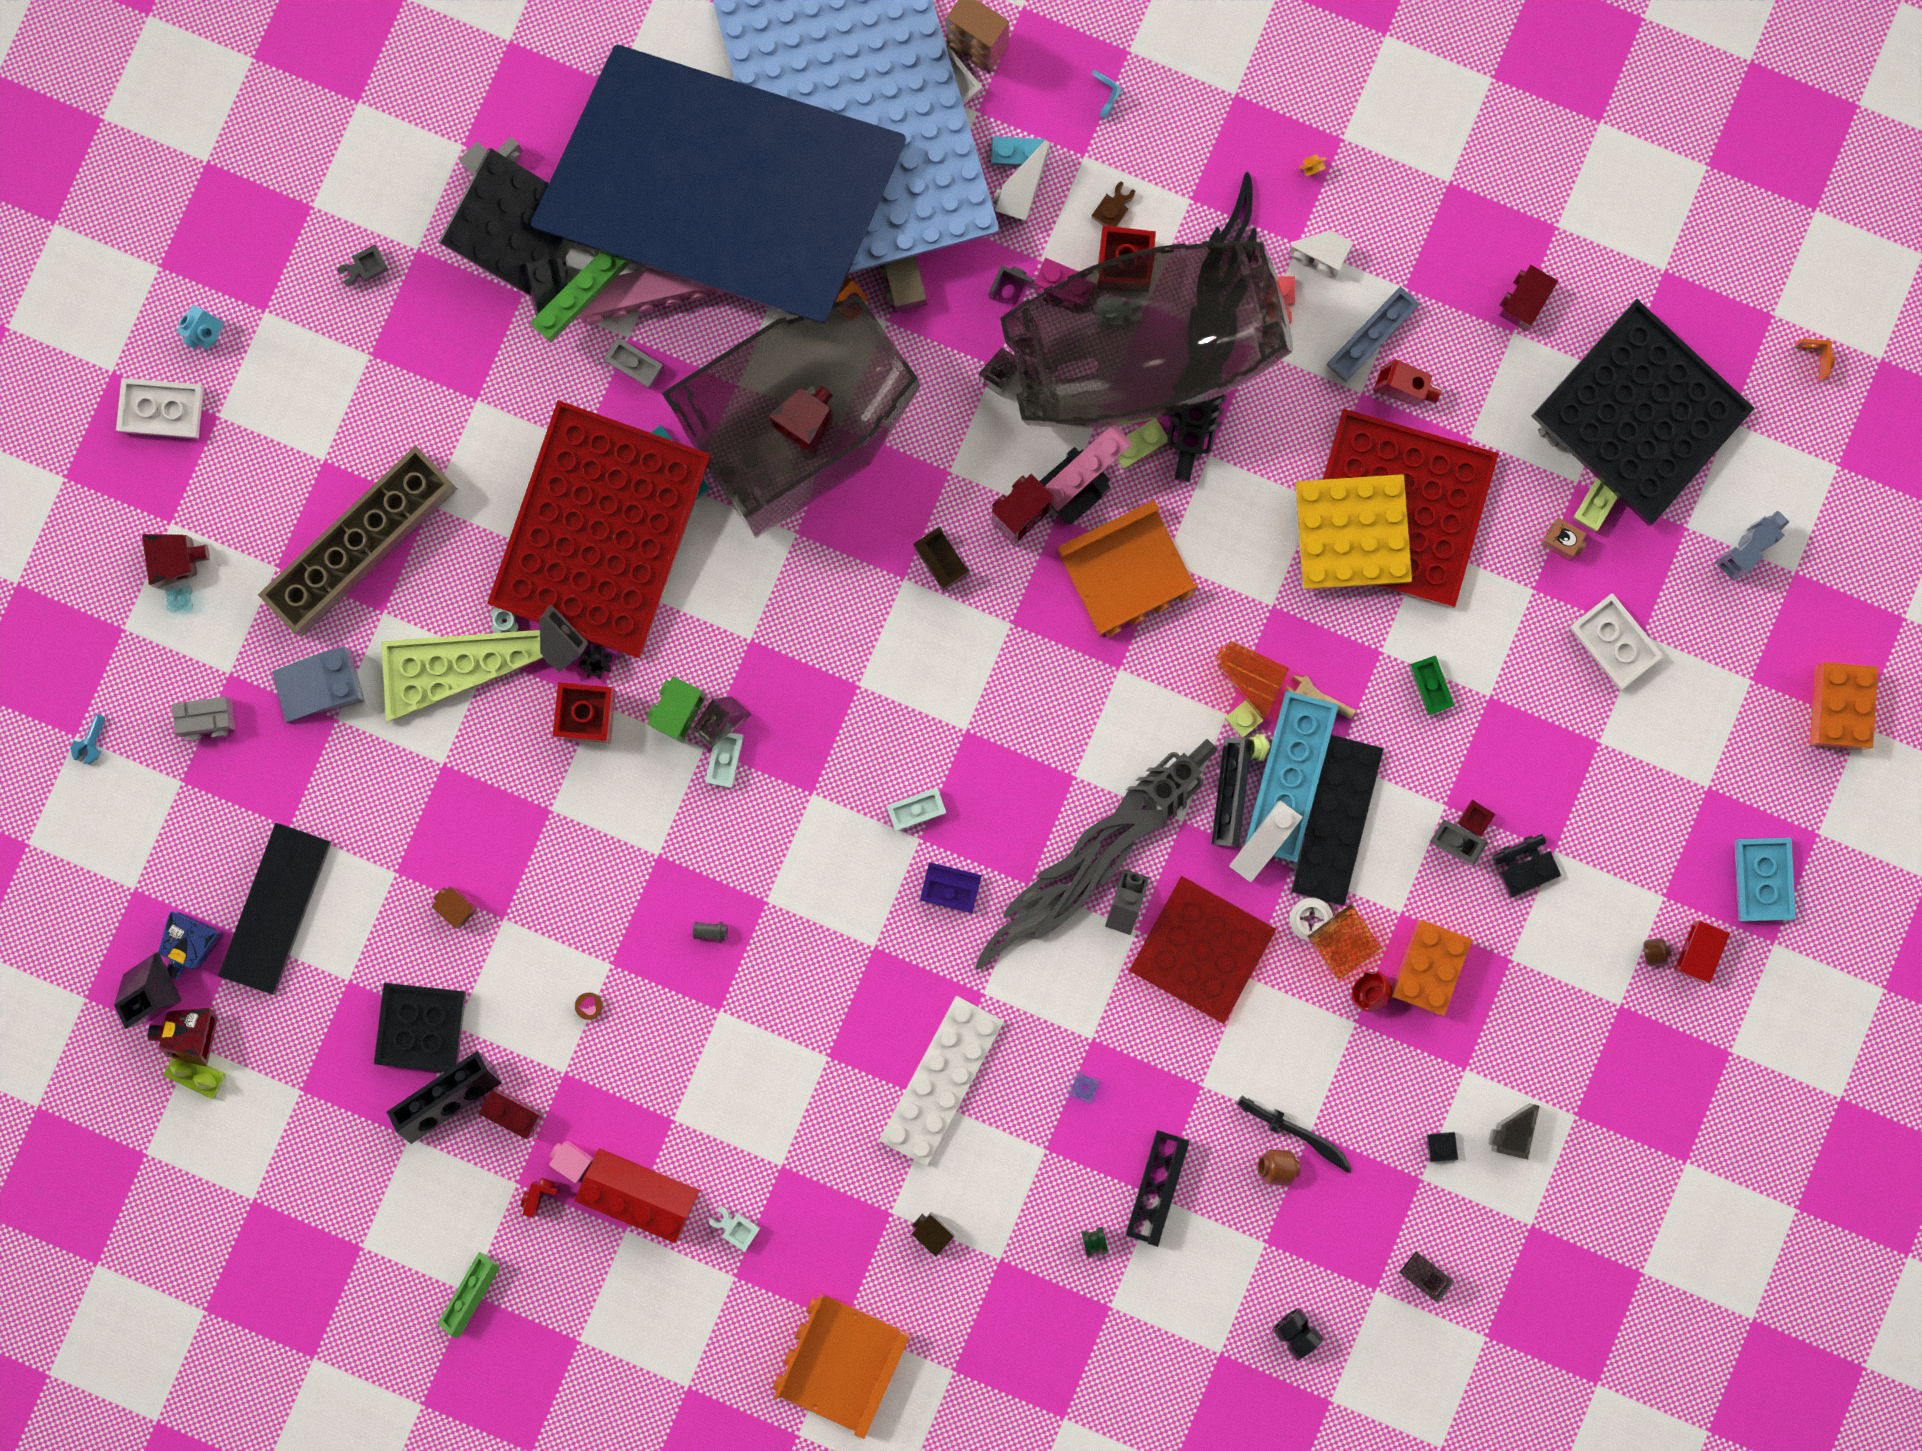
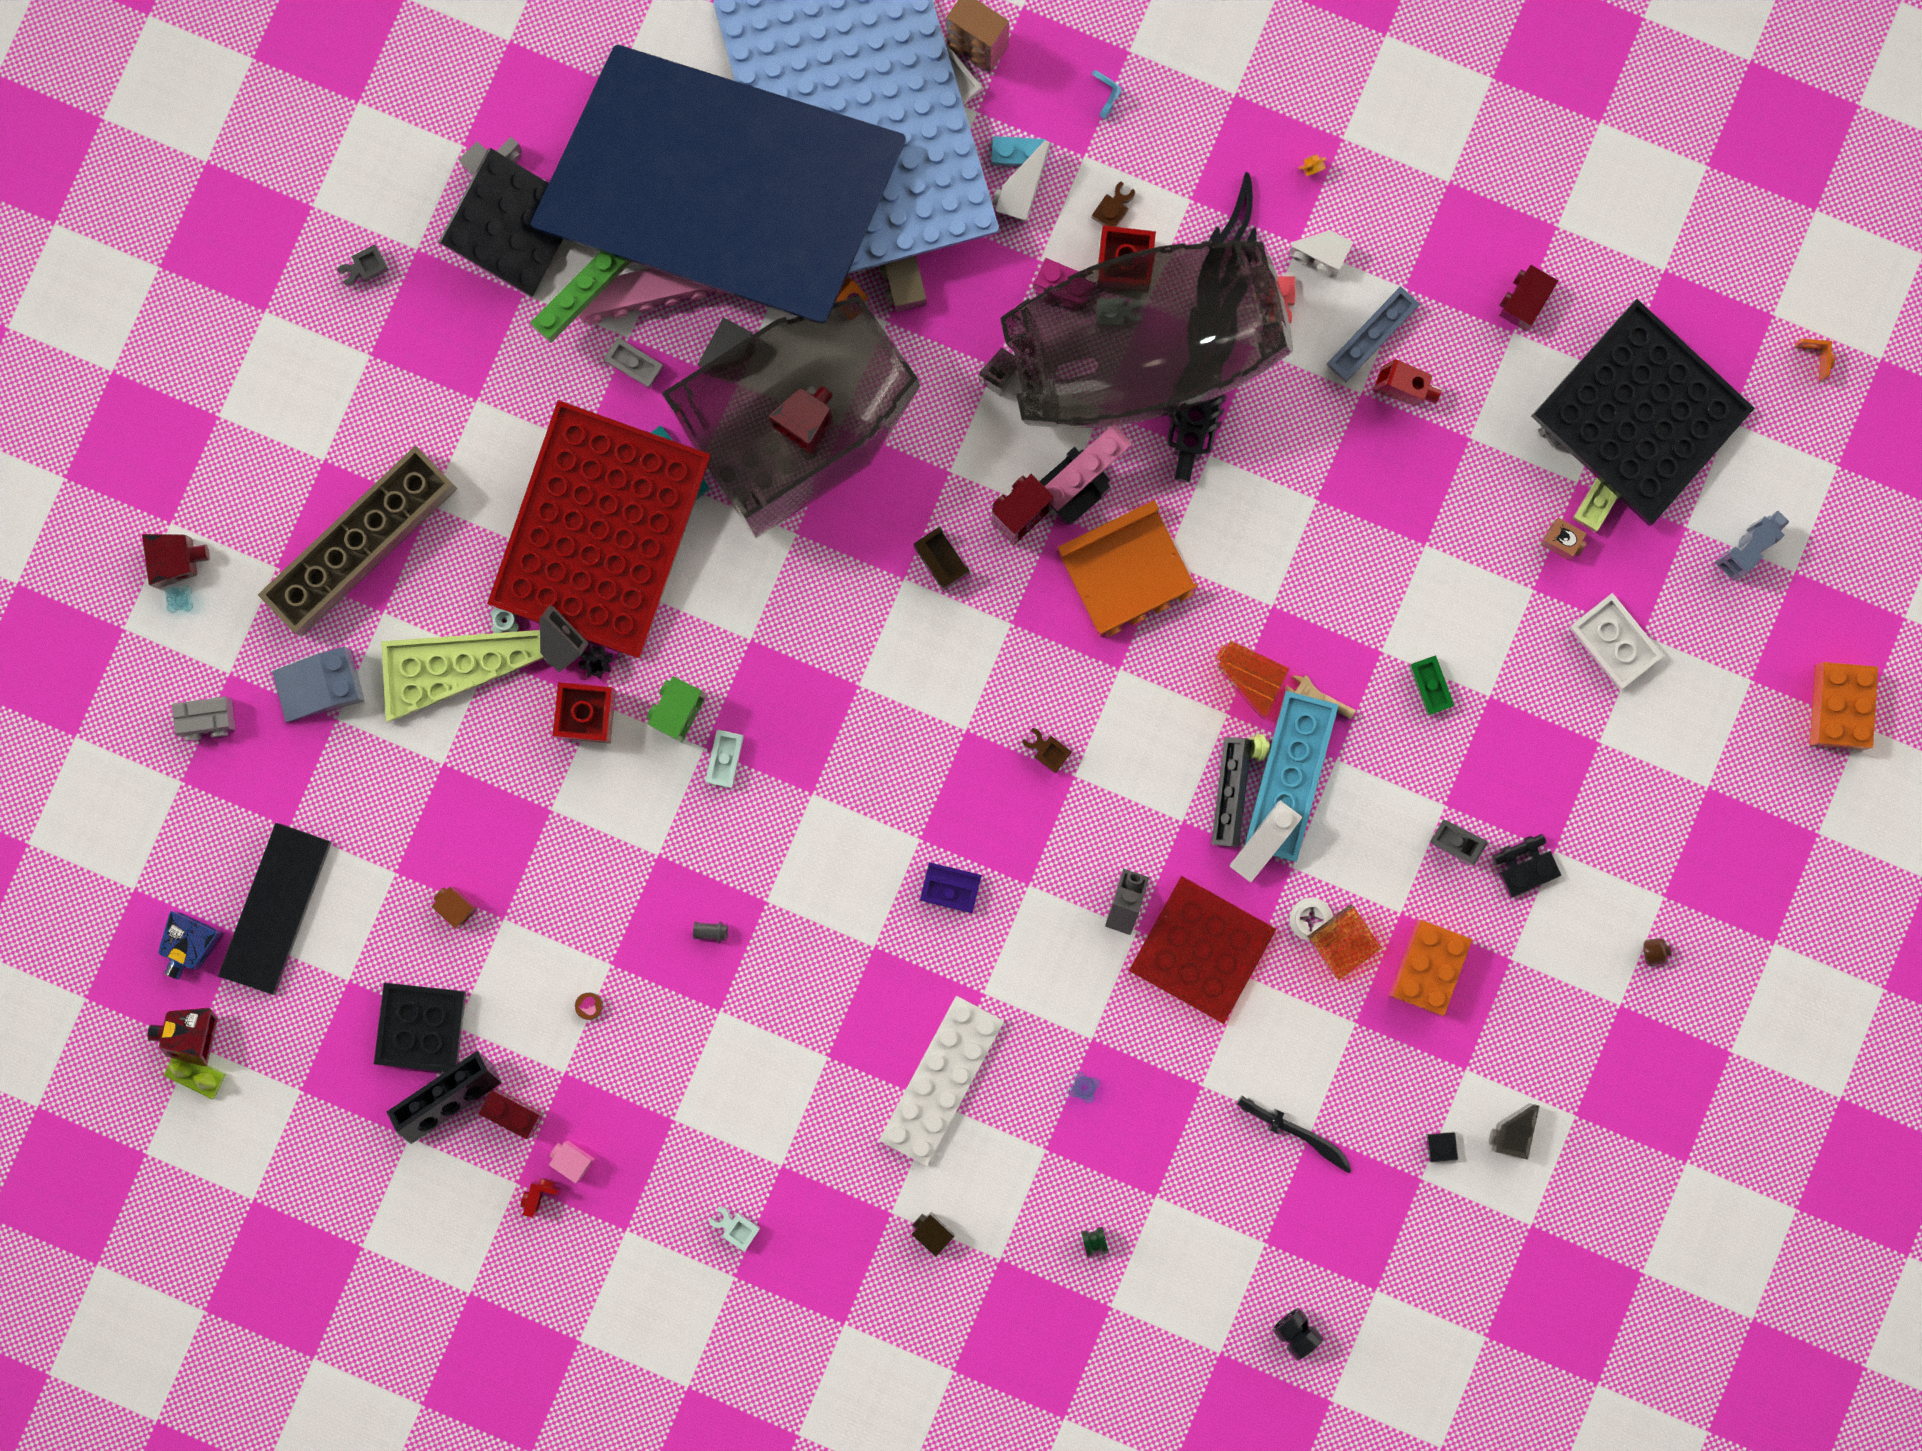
dark azure bar [71,714,105,765] -> none
black slope [114,952,182,1030] -> none
white plate [116,378,204,439] -> none
medium azure brick [176,305,224,350] -> none
bright green plate [437,1252,501,1339] -> none
black bracket [524,257,569,316] -> none
red slope [574,1148,700,1244] -> none
clear smoke slope [692,696,750,748] -> none
orange panel [772,1293,910,1439] -> none
light aqua plate [886,788,947,832] -> none
dark grey piece [976,739,1218,969] -> none
dark grey bracket [989,265,1034,299] -> none
yellowish green plate [1117,418,1168,470] -> none
black fence [1125,1130,1190,1247] -> none
yellowish green plate [1225,700,1263,738] -> none
dark orange head [1258,1149,1301,1186] -> none
black plate [1291,735,1384,906] -> none
yellow plate [1295,475,1412,590] -> none
red plate [1298,408,1499,608] -> none
red hair [1352,970,1392,1012] -> none
clear smoke slope [1399,1251,1455,1303] -> none
dark red plate [1457,800,1496,837] -> none
red panel [1673,920,1730,984] -> none
medium azure plate [1734,838,1796,921] -> none
none -> dark grey slope [698,317,755,372]
none -> reddish brown plate [1022,728,1072,774]

